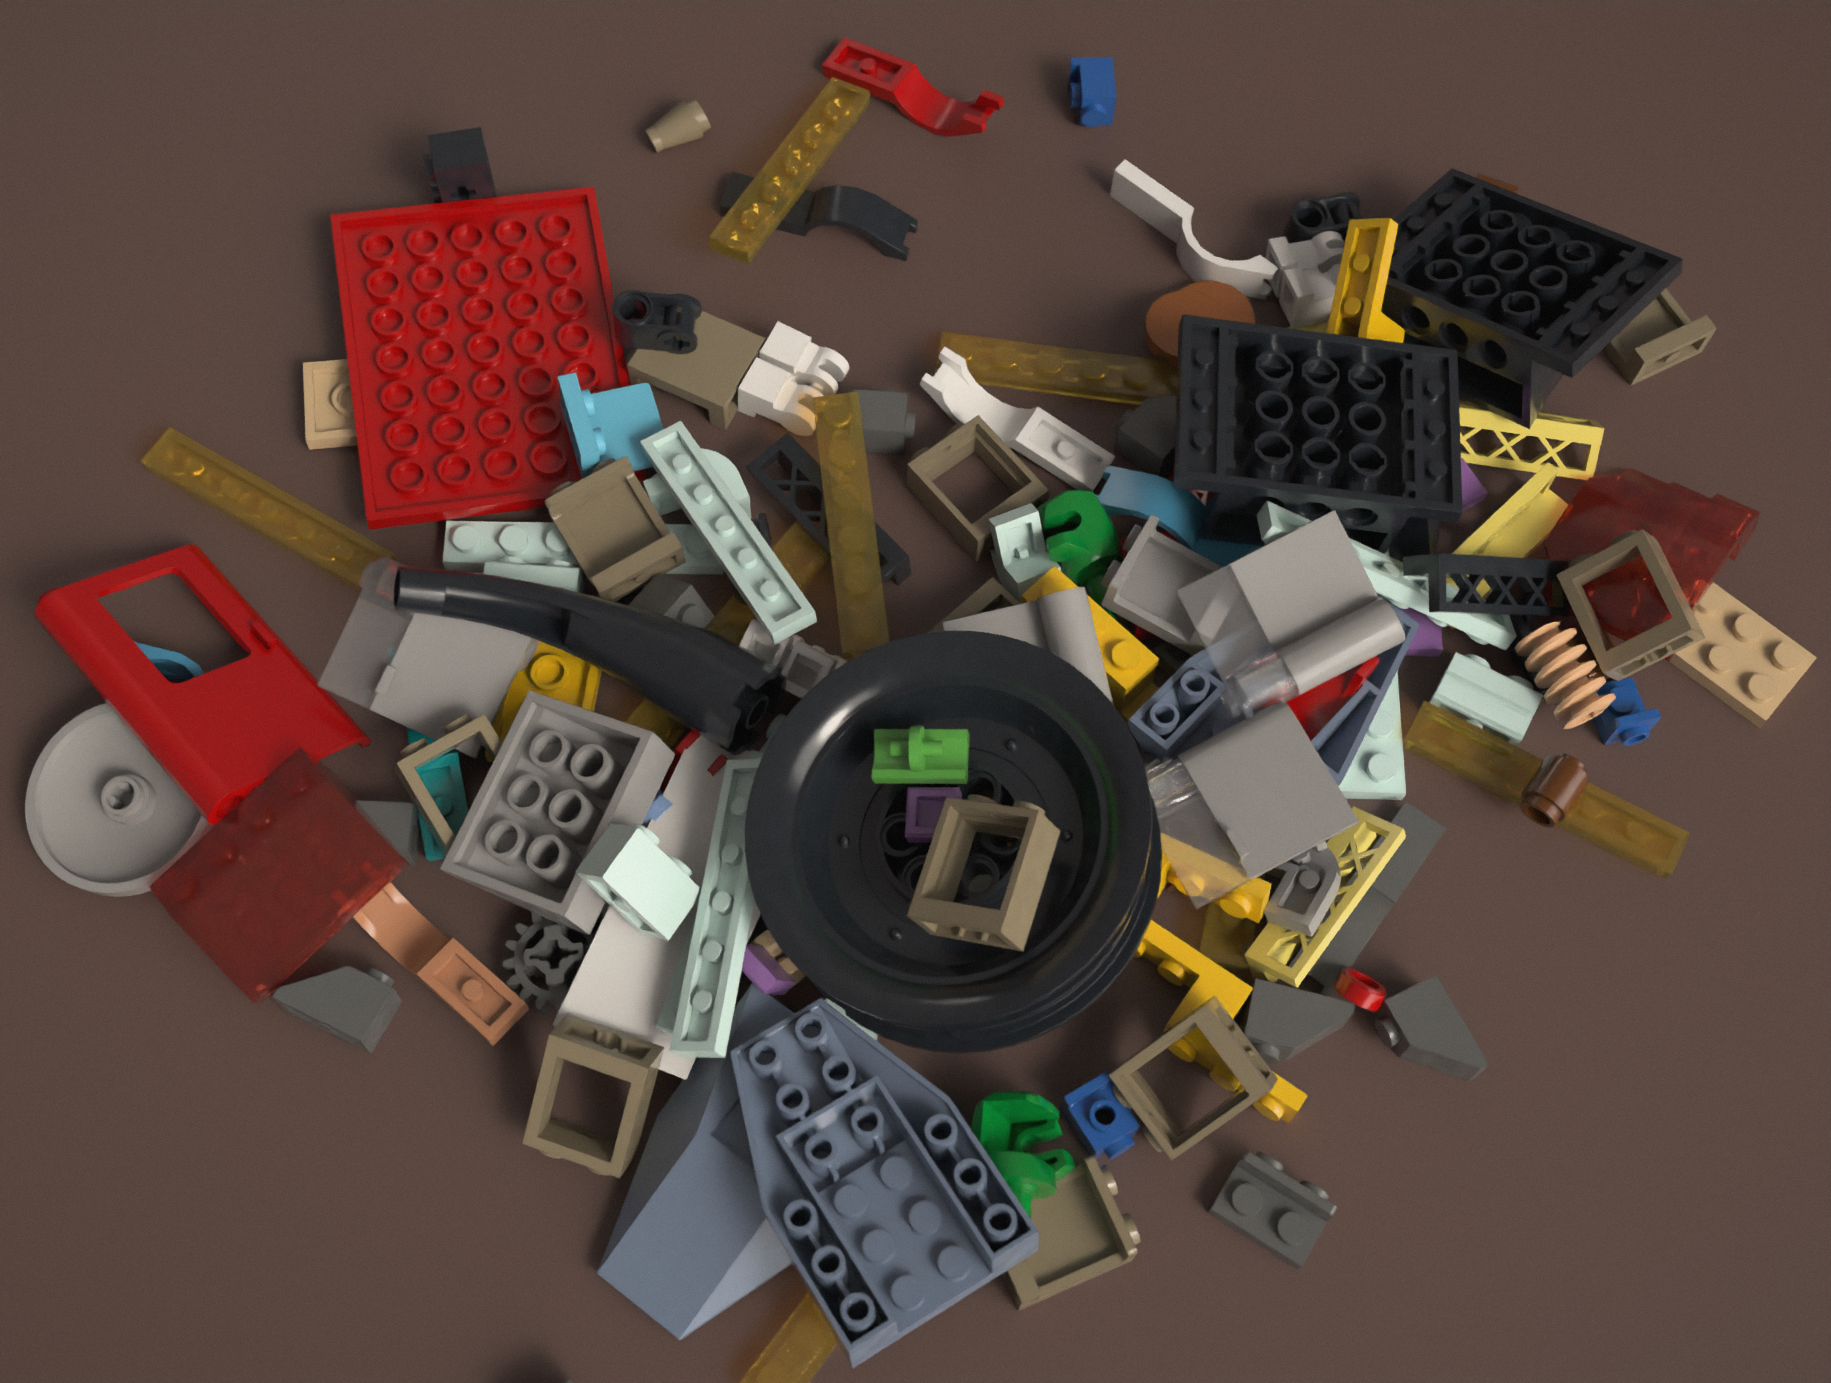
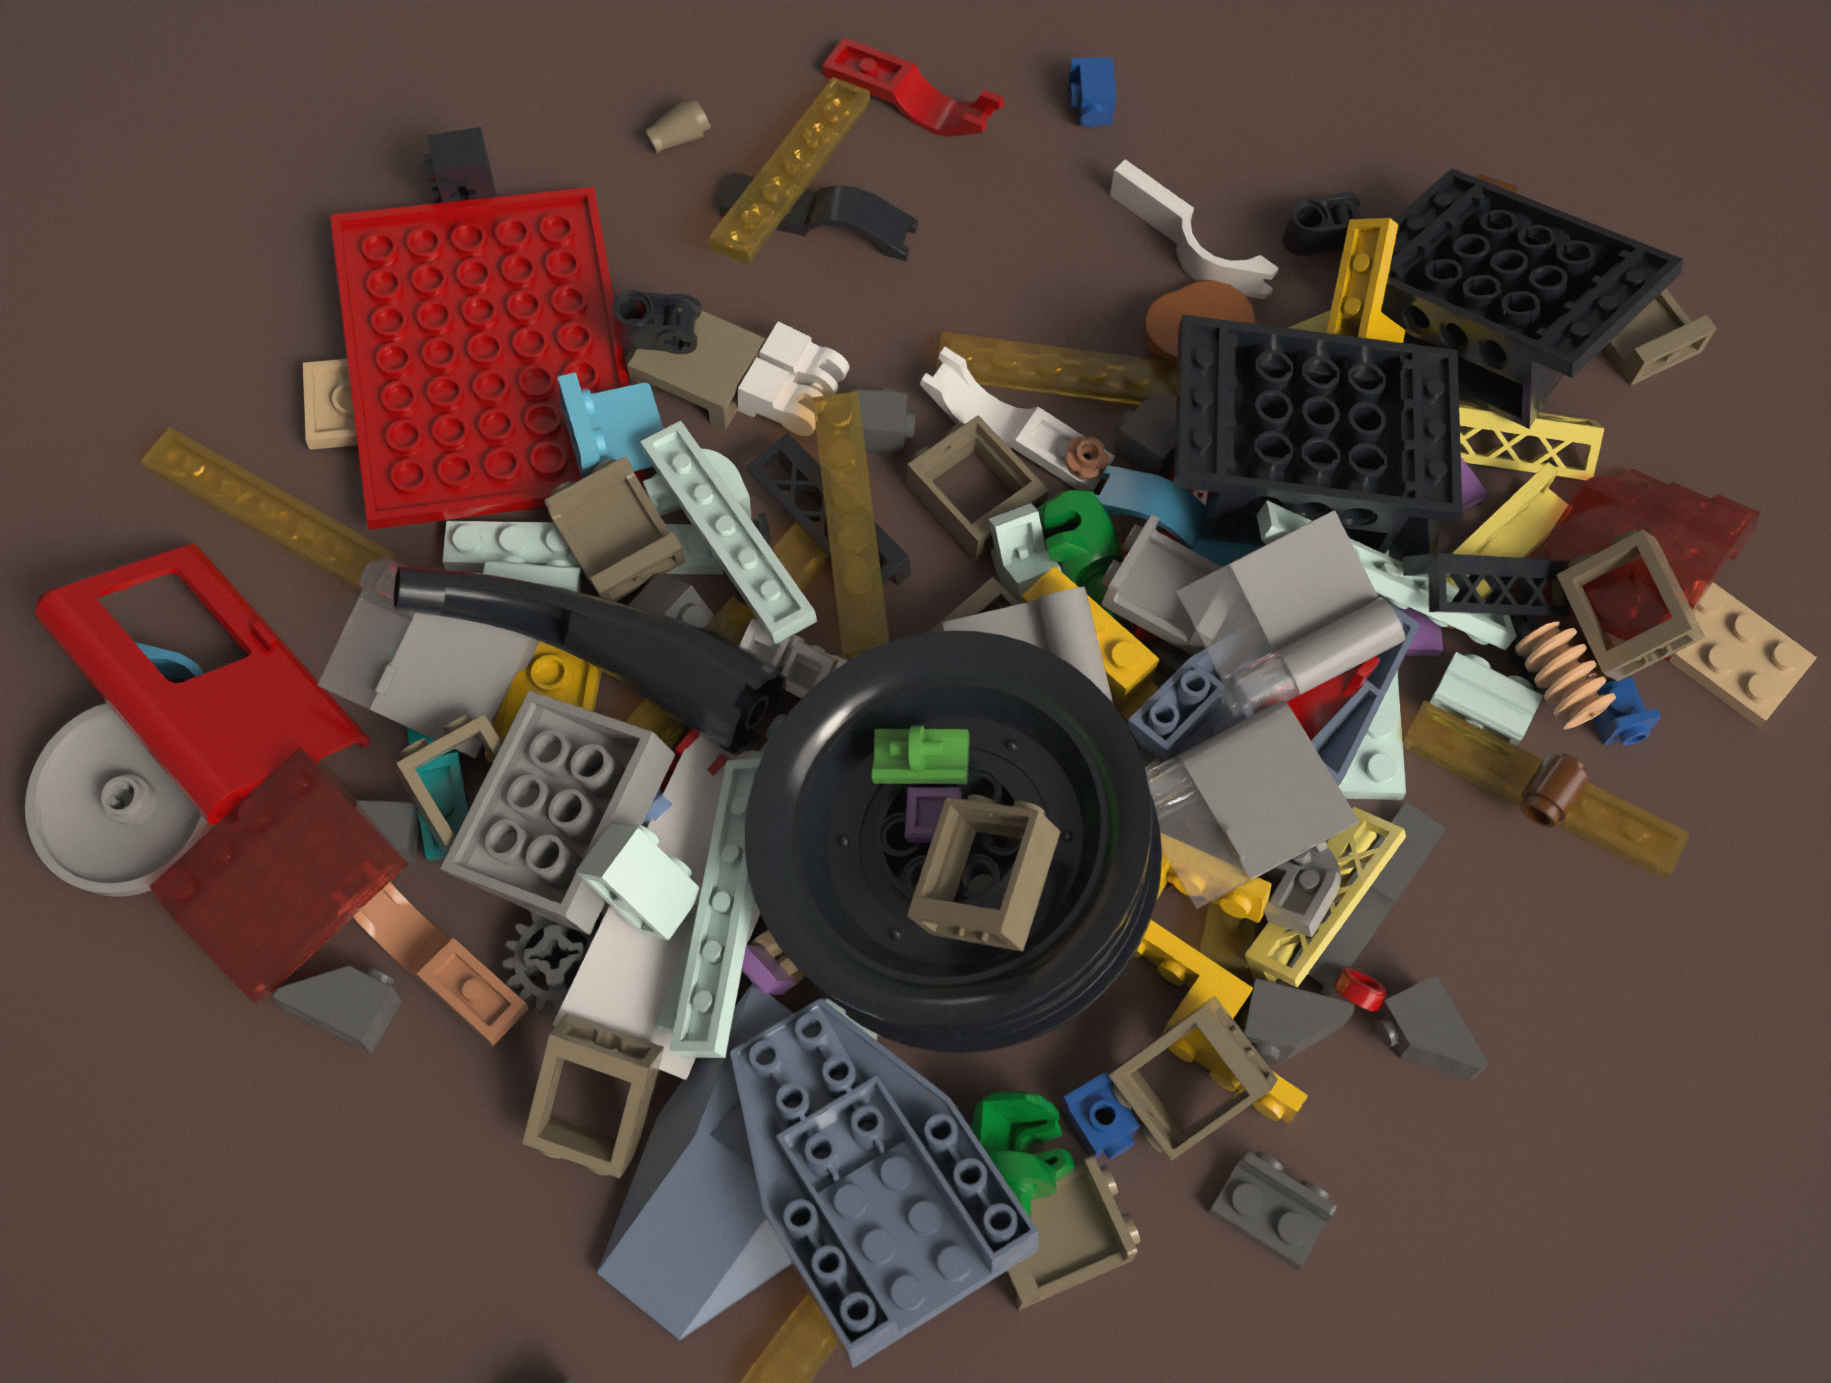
white legs [1266,231,1345,329] -> none
none -> nougat plate [1065,437,1109,480]

